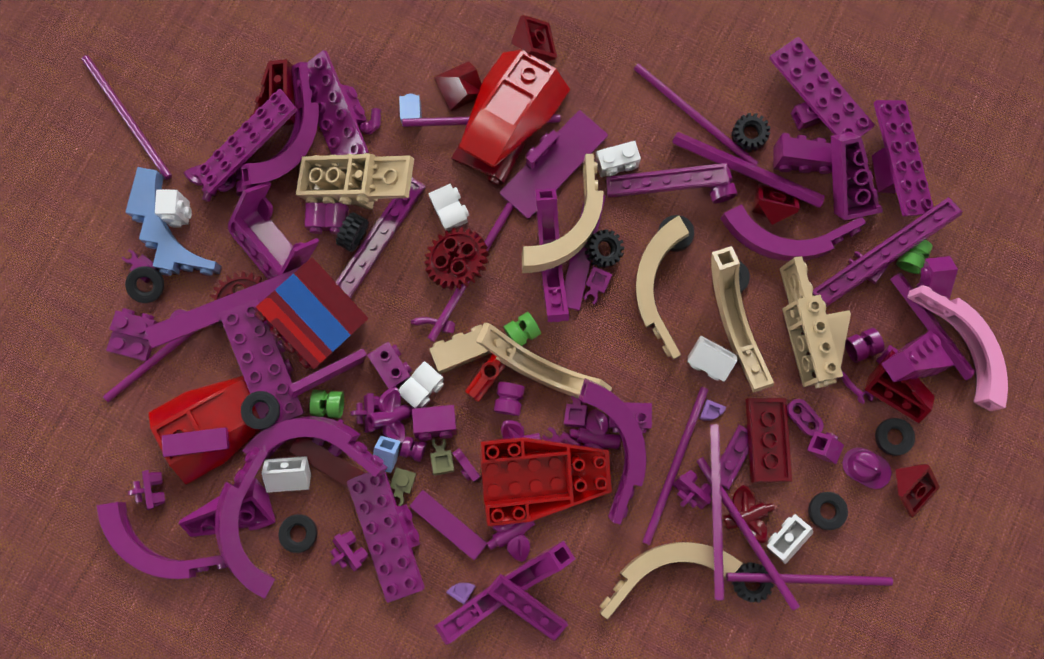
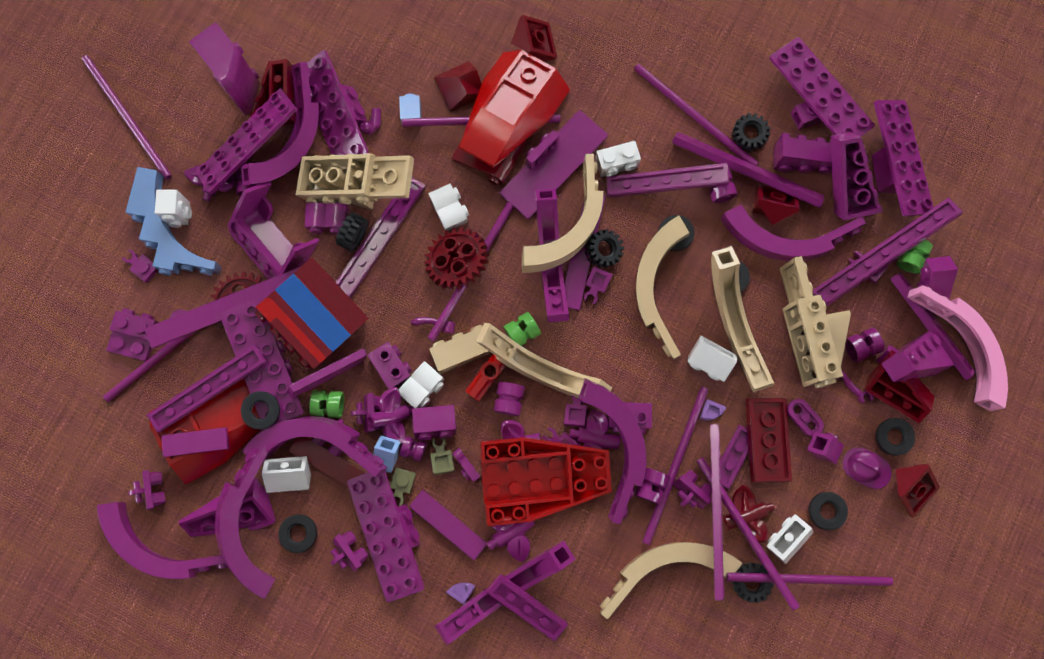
black tyre [125,266,164,303] -> none
none -> magenta tile [147,344,267,433]
none -> magenta windscreen [189,22,260,116]
none -> magenta wheel [635,467,670,505]

